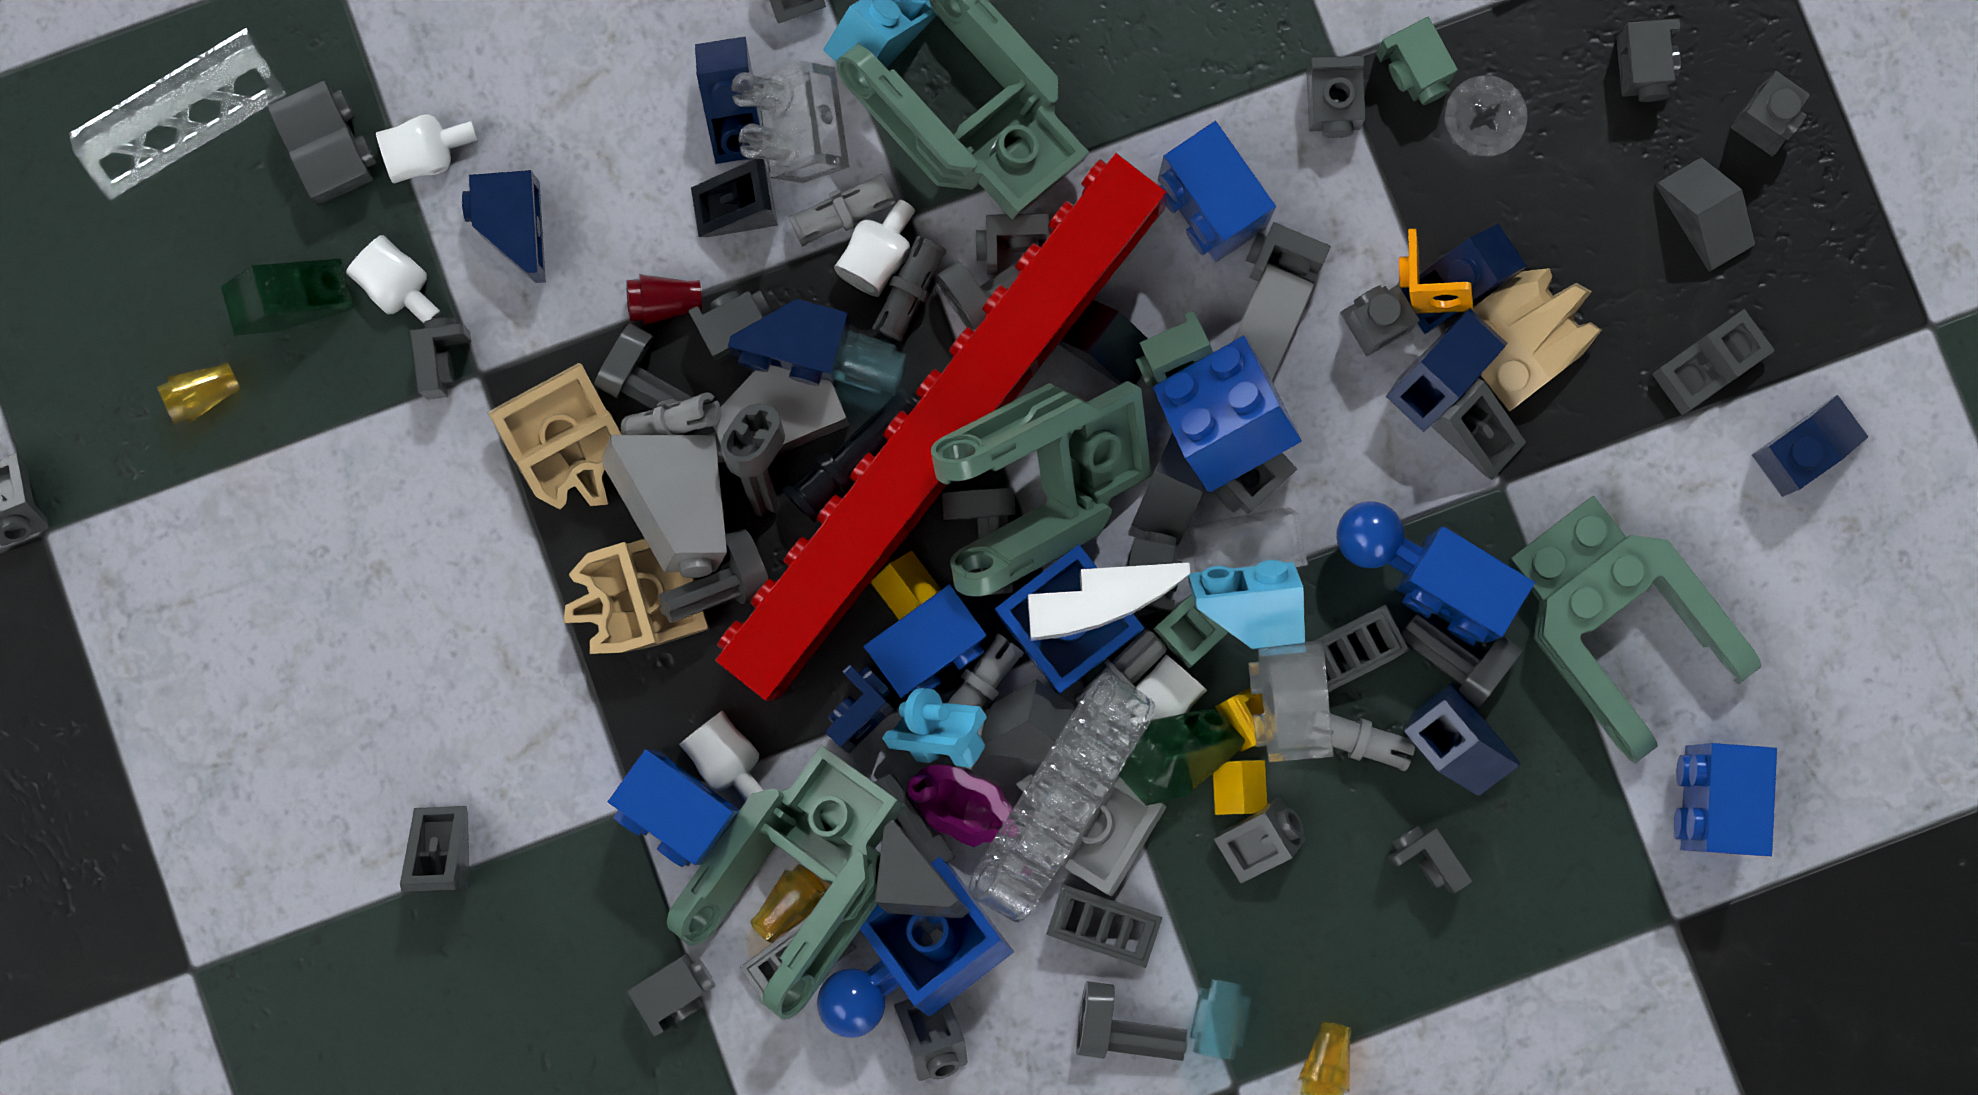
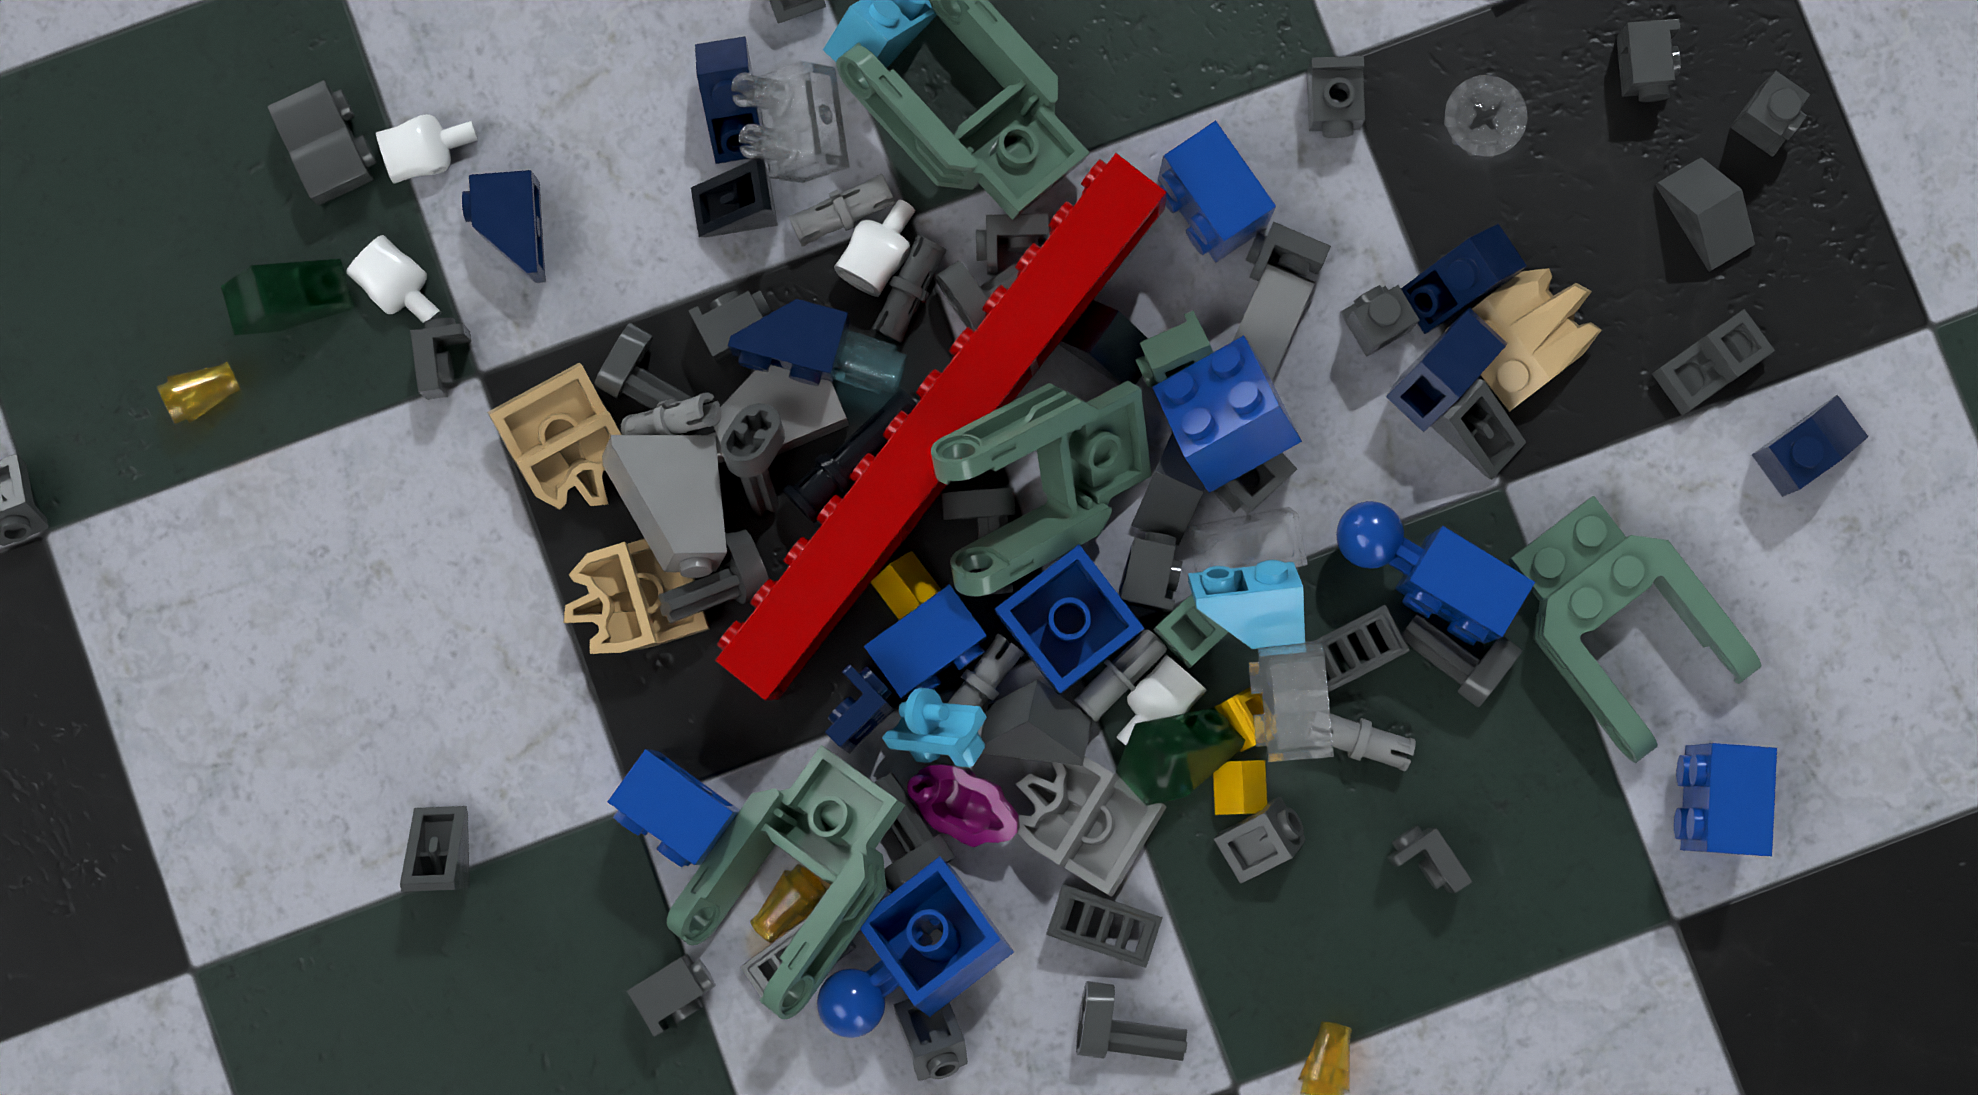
clear fence [69,28,287,200] -> none
dark red cone [626,274,702,326] -> none
white piece [679,710,764,802] -> none
dark grey slope [875,820,970,918] -> none
clear beam [969,672,1155,922] -> none
white slope [1028,563,1190,641] -> none
clear light blue brick [1190,979,1251,1060] -> none
sand green brick [1376,16,1458,105] -> none
light orange bracket [1399,229,1473,314] -> none
dark blue slope [1404,682,1521,796] -> none

